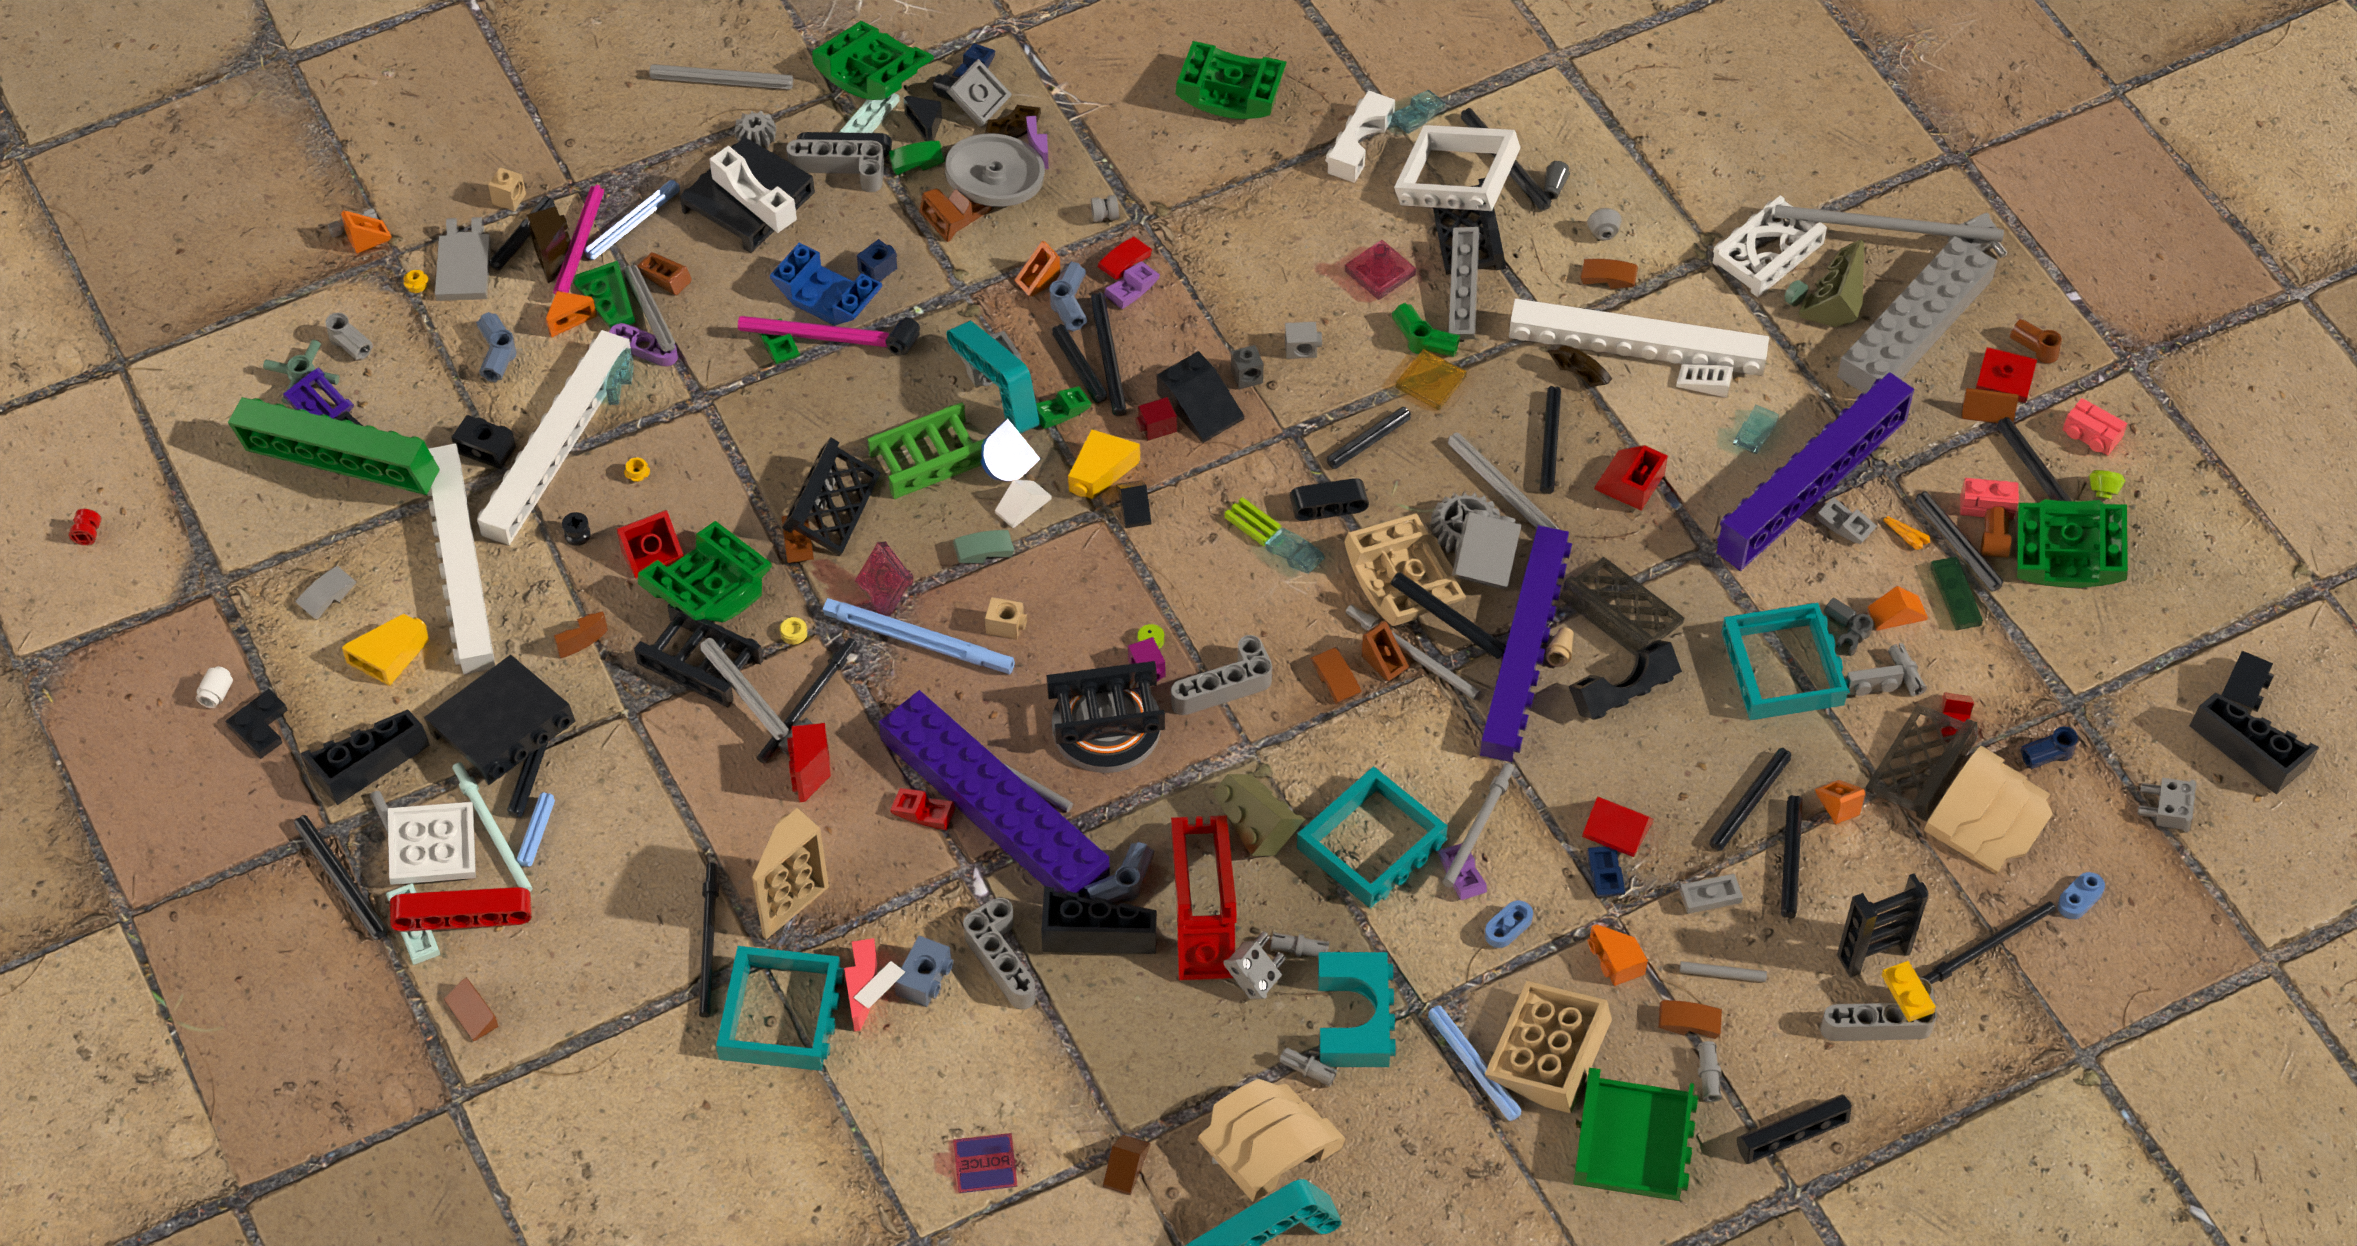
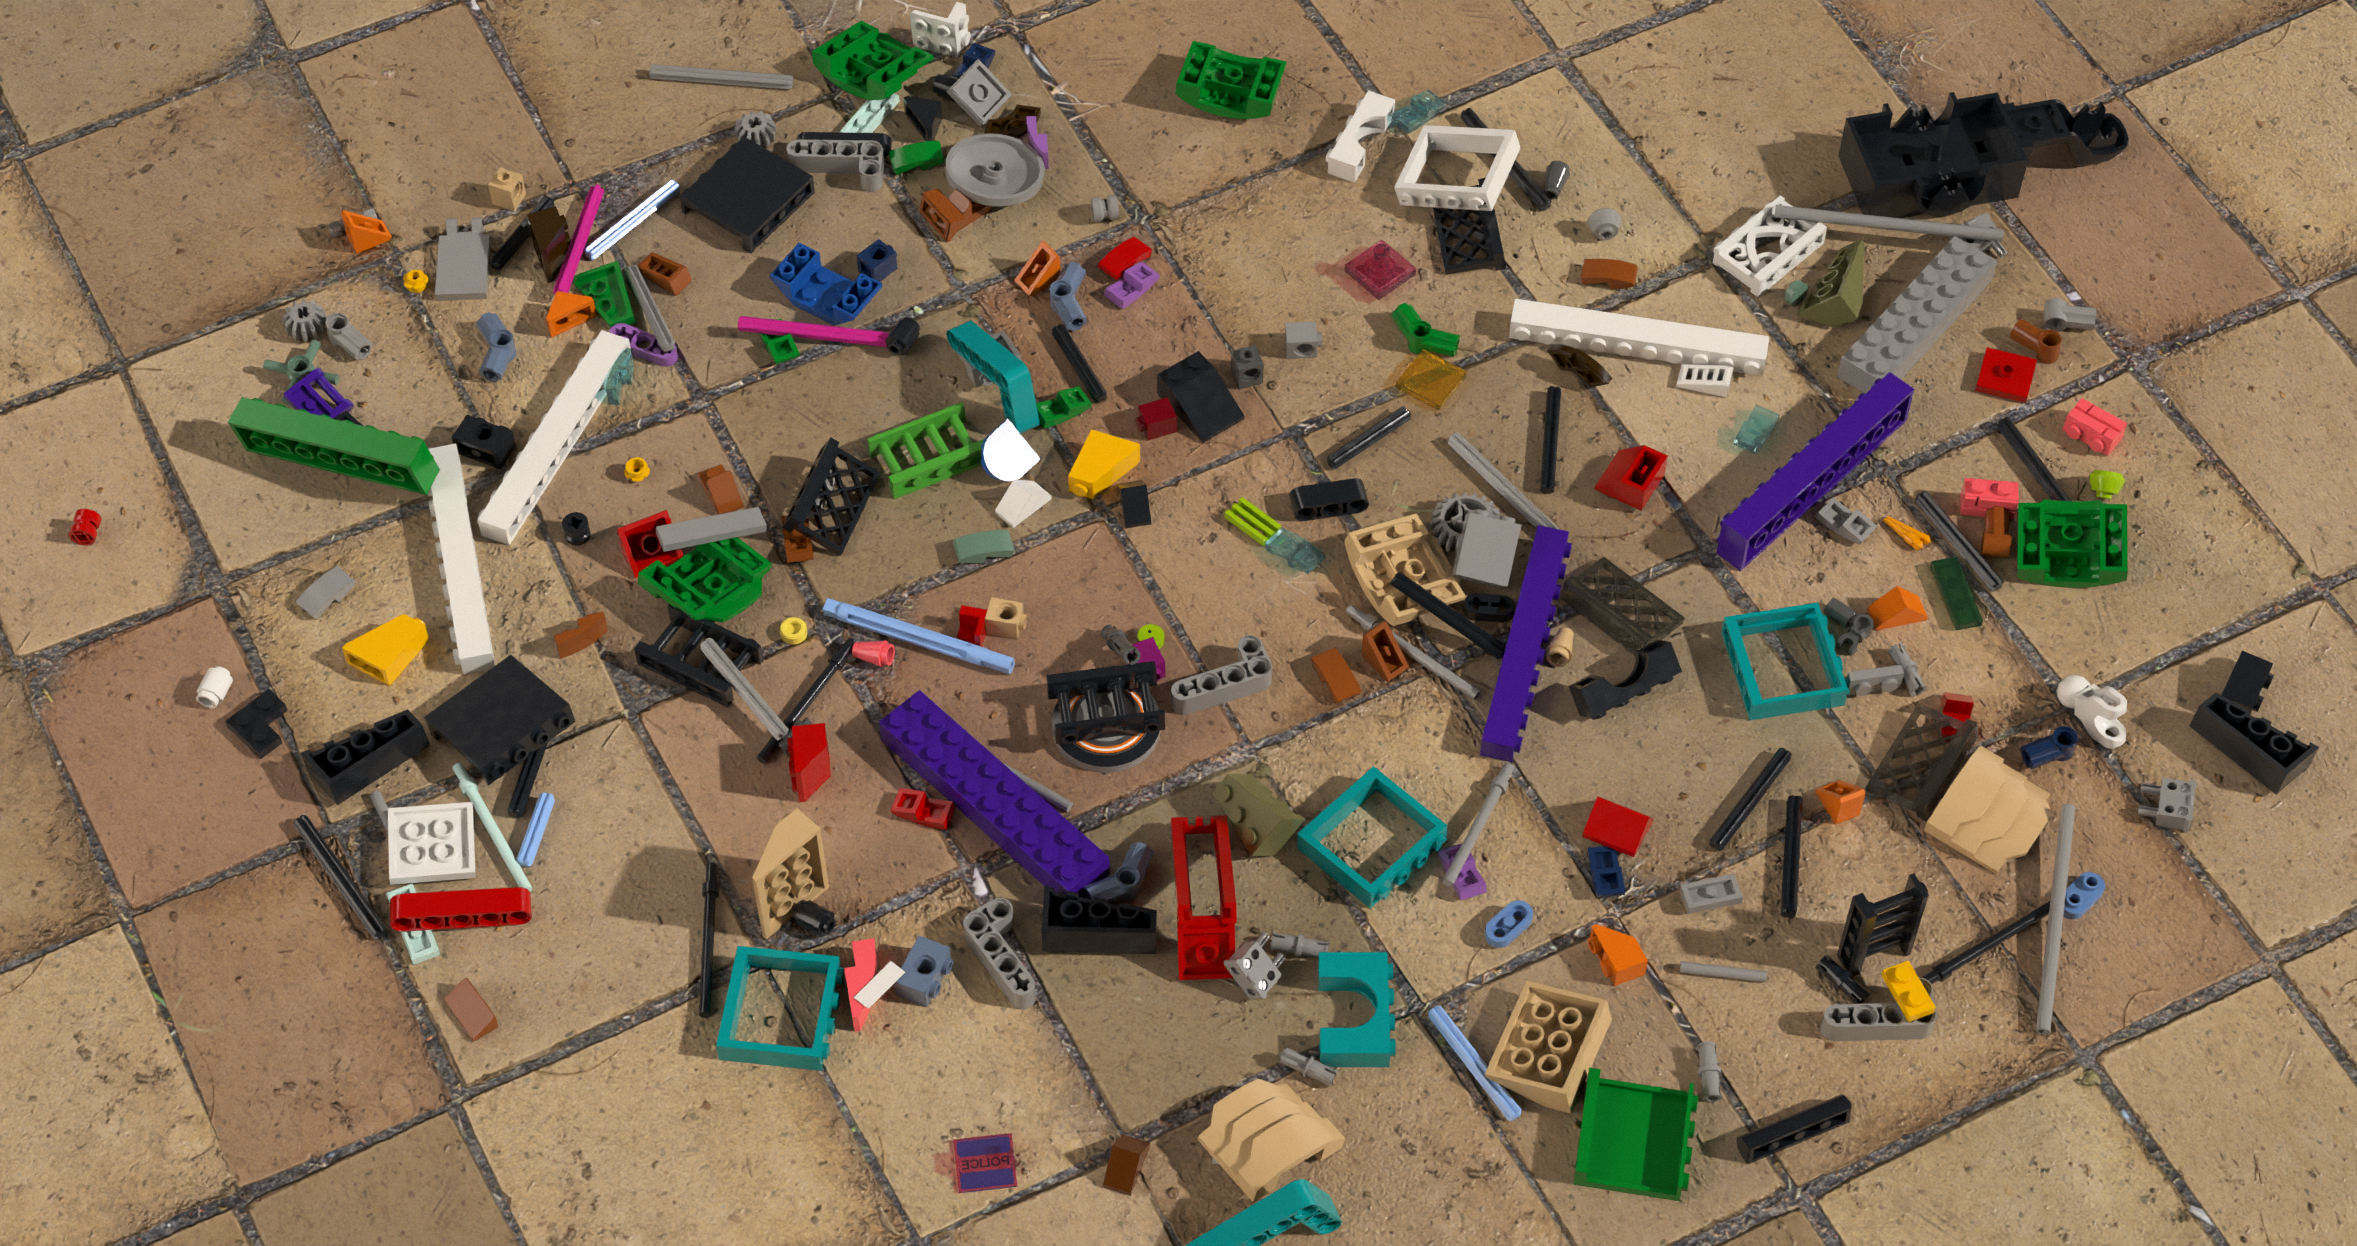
white arch [709,146,797,233] -> none
clear pink plate [855,541,913,617] -> none
black axle [1091,292,1126,416] -> none
light grey plate [1449,227,1479,340] -> none
dark orange slope [1658,1000,1722,1039] -> none
dark orange slope [1961,388,2018,424] -> none
none -> light grey gear [282,298,327,342]
none -> light grey tile [656,507,767,552]
none -> dark orange slope [698,464,744,514]
none -> black brick [792,900,836,937]
none -> coral cone [852,640,895,667]
none -> white bracket [910,2,970,58]
none -> red panel [956,605,987,647]
none -> dark grey pin [1101,624,1141,665]
none -> black beam [1463,593,1515,623]
none -> black pin [1815,954,1870,1004]
none -> black piece [1838,92,2129,218]
none -> light grey piece [2036,804,2075,1035]
none -> light grey piece [2044,298,2096,332]
none -> white piece [2057,675,2127,749]

